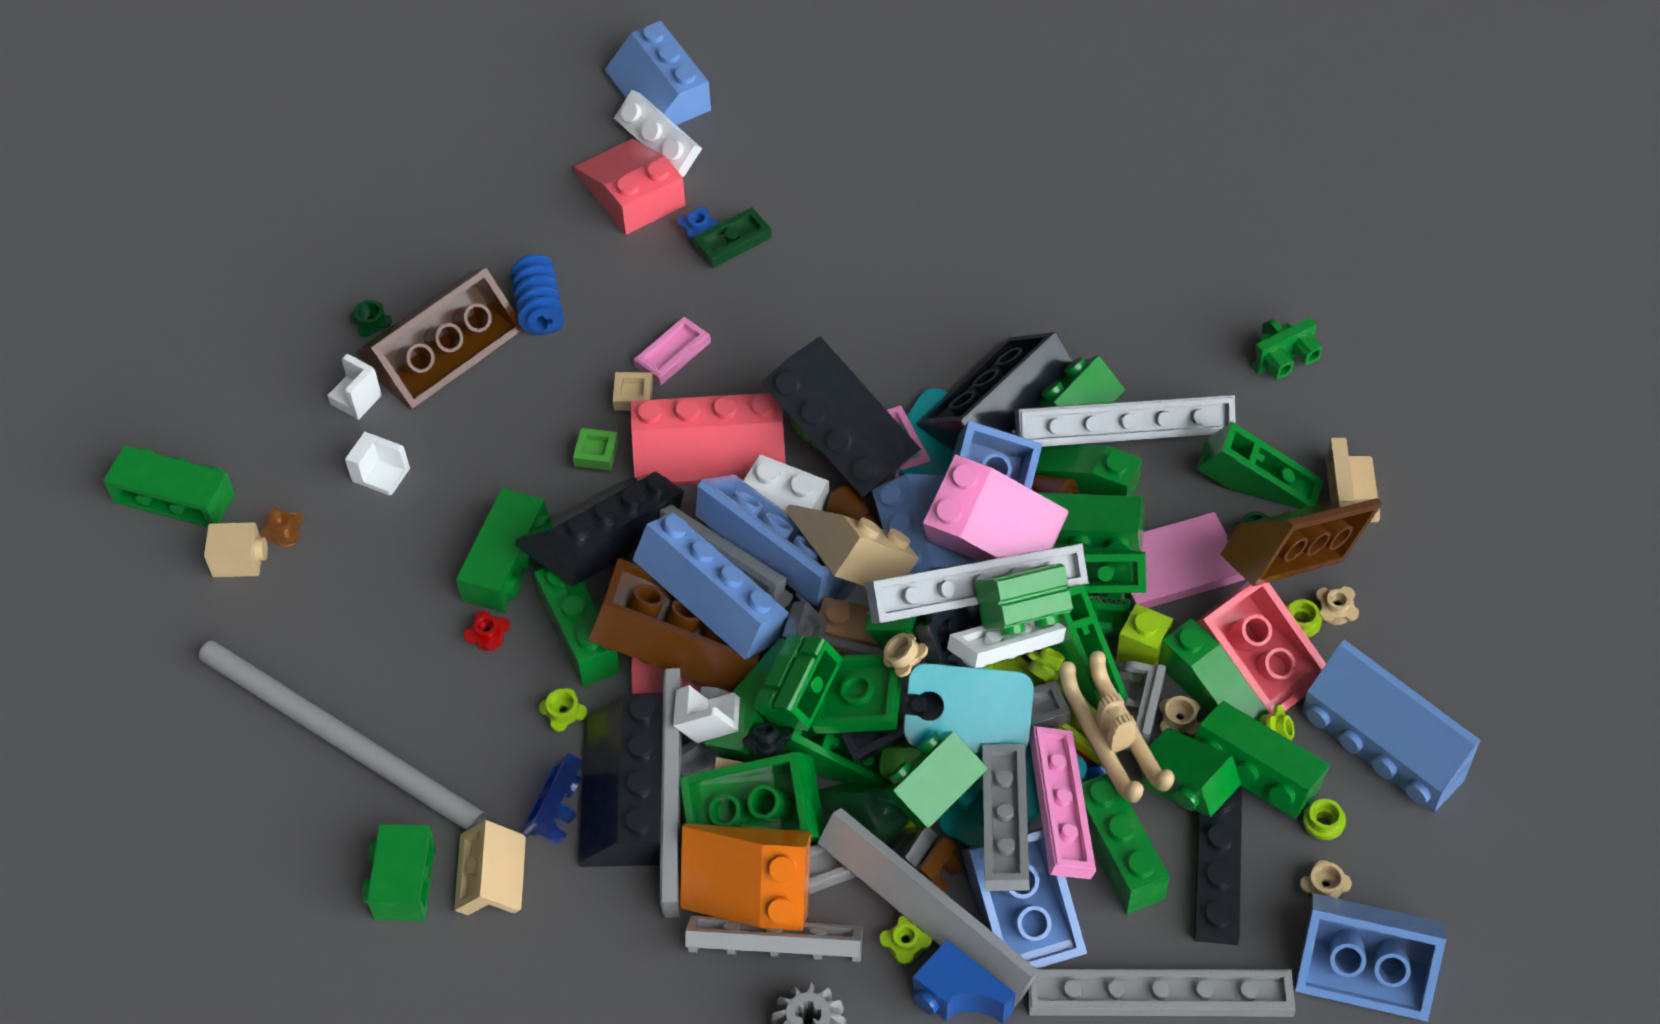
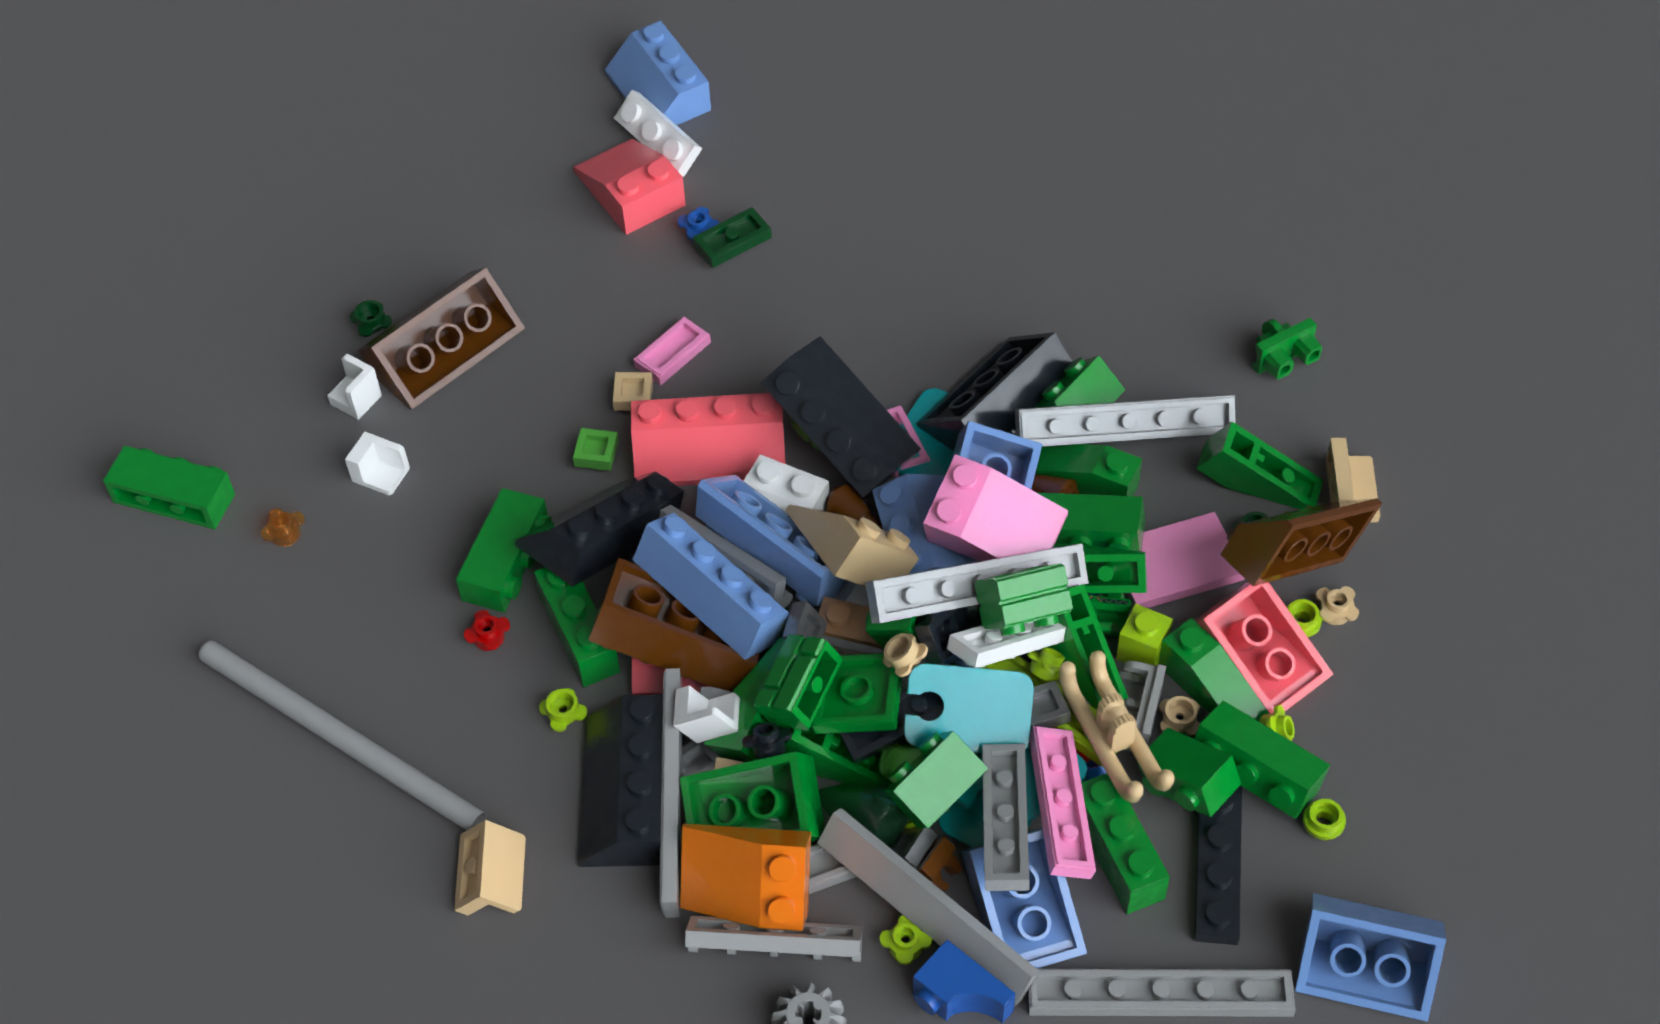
tan brick [204,522,268,577] -> none
green brick [362,824,436,921] -> none
blue piece [510,254,565,335] -> none
clear blue plate [520,753,583,843] -> none
tan plate [1300,860,1352,898] -> none
medium blue slope [1302,639,1480,813] -> none

